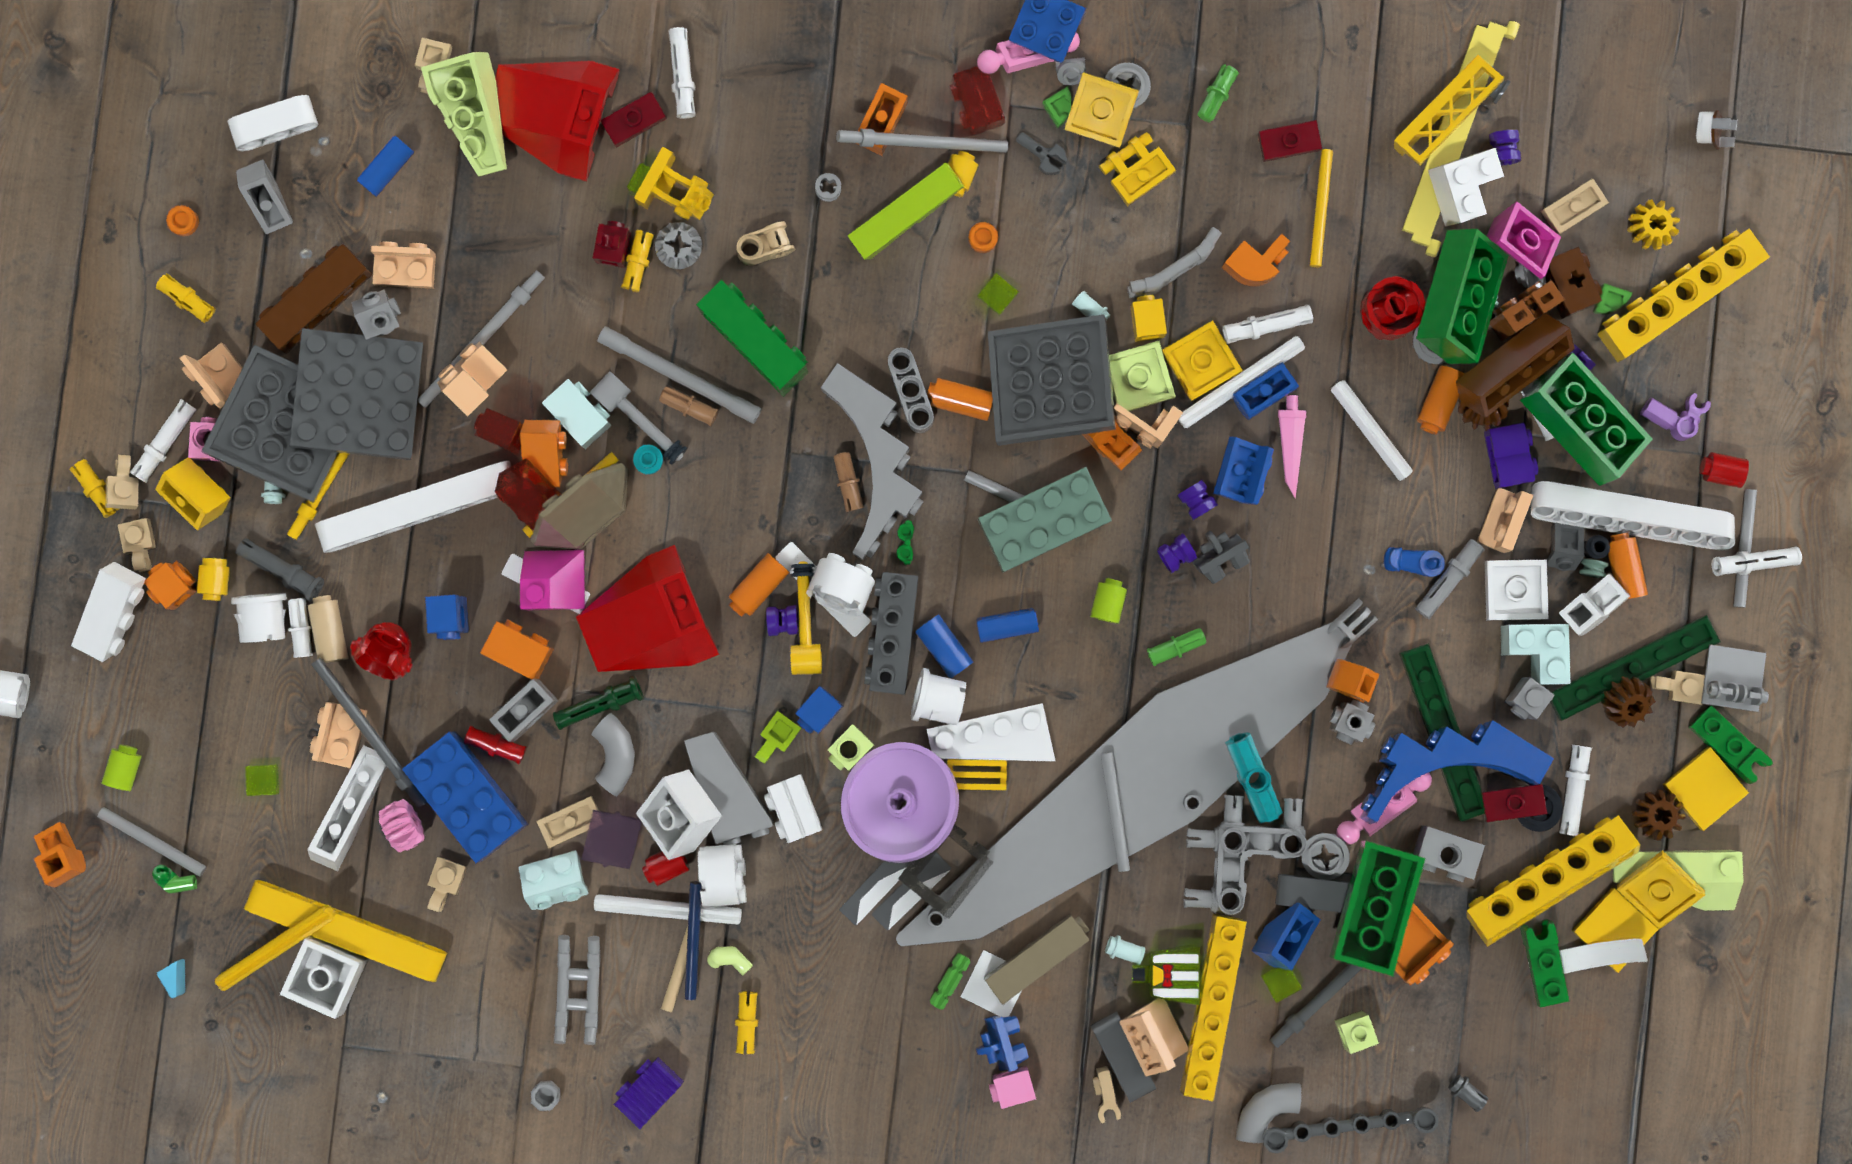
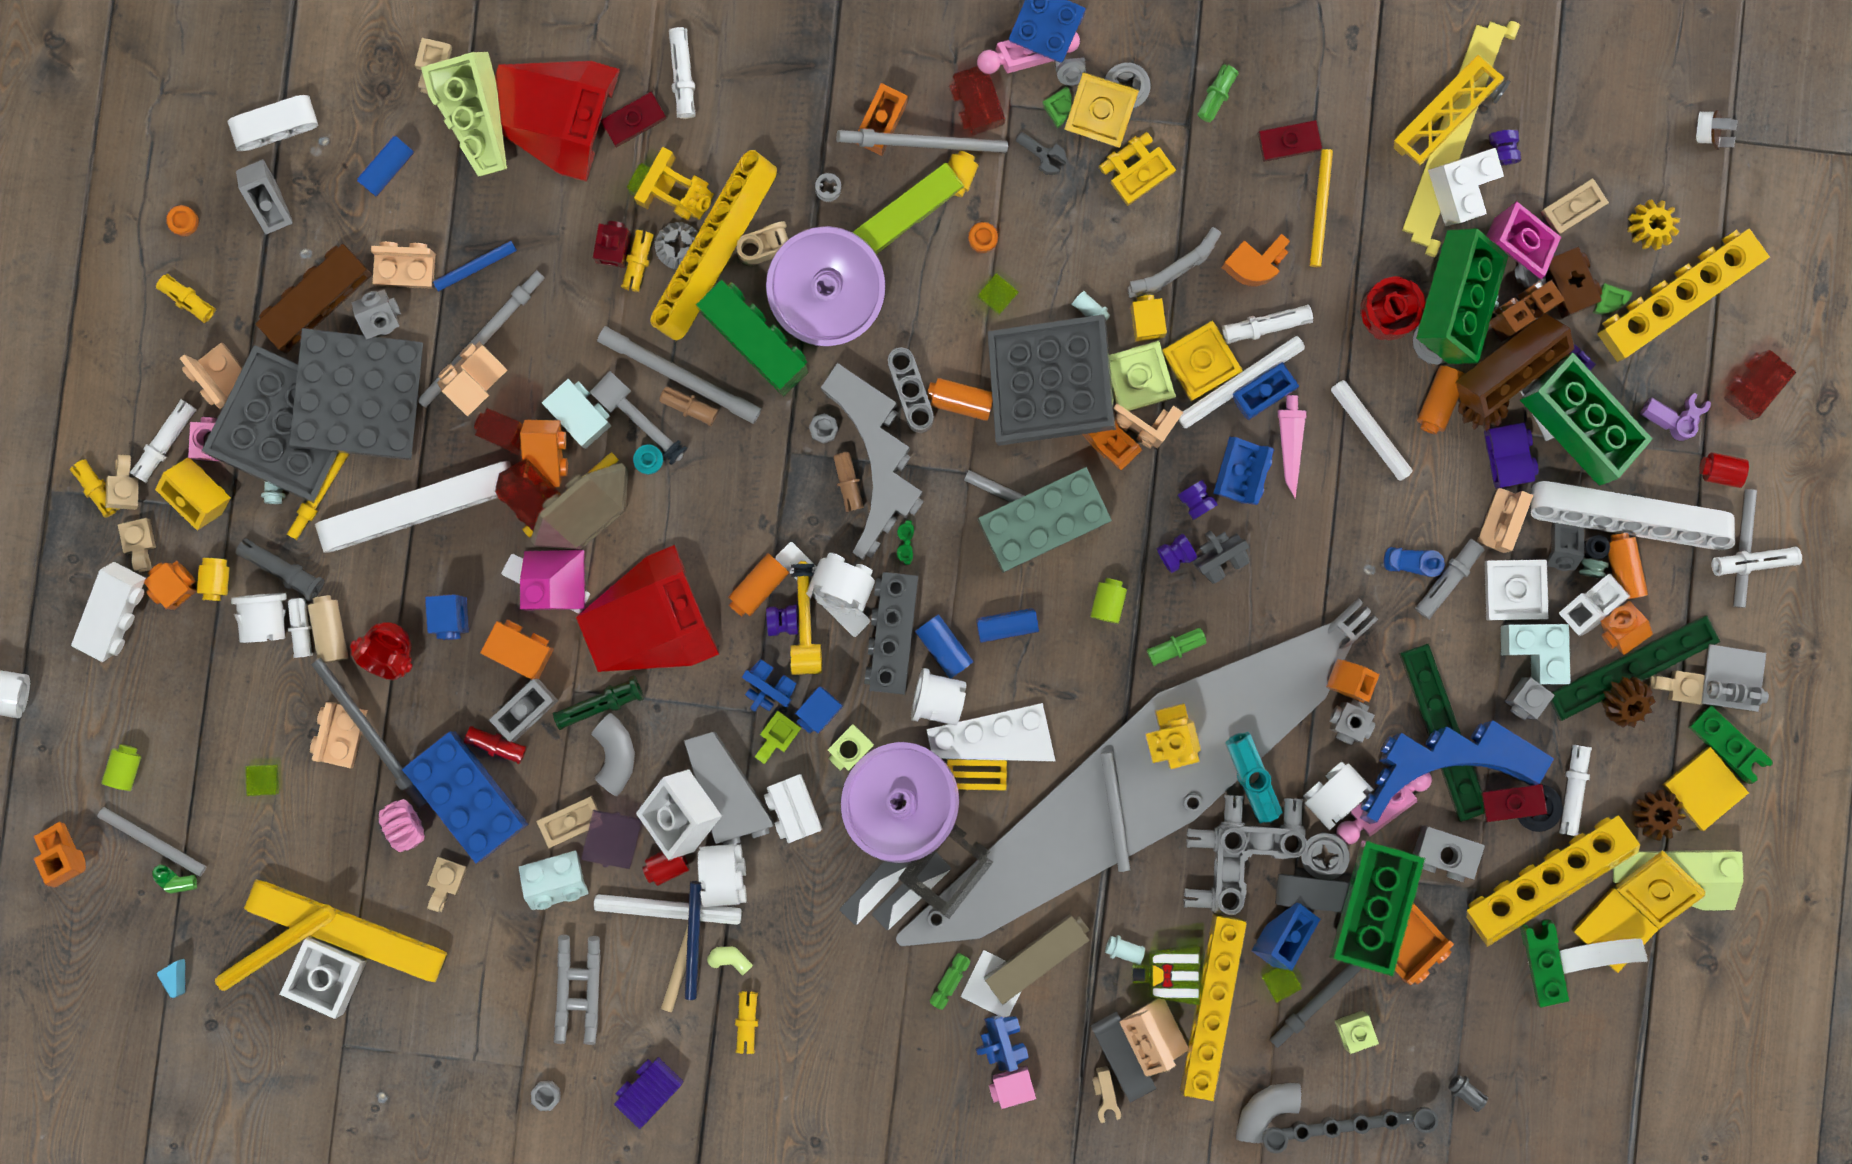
white slope [307,745,387,871] -> none
none -> blue bar [433,241,517,292]
none -> yellow beam [650,150,777,340]
none -> blue hips [742,659,797,712]
none -> lavender dish [766,226,885,346]
none -> light grey tile [809,413,839,444]
none -> yellow tile [1145,703,1201,769]
none -> white brick [1304,761,1374,830]
none -> orange brick [1600,601,1653,655]
none -> clear red brick [1724,350,1796,420]

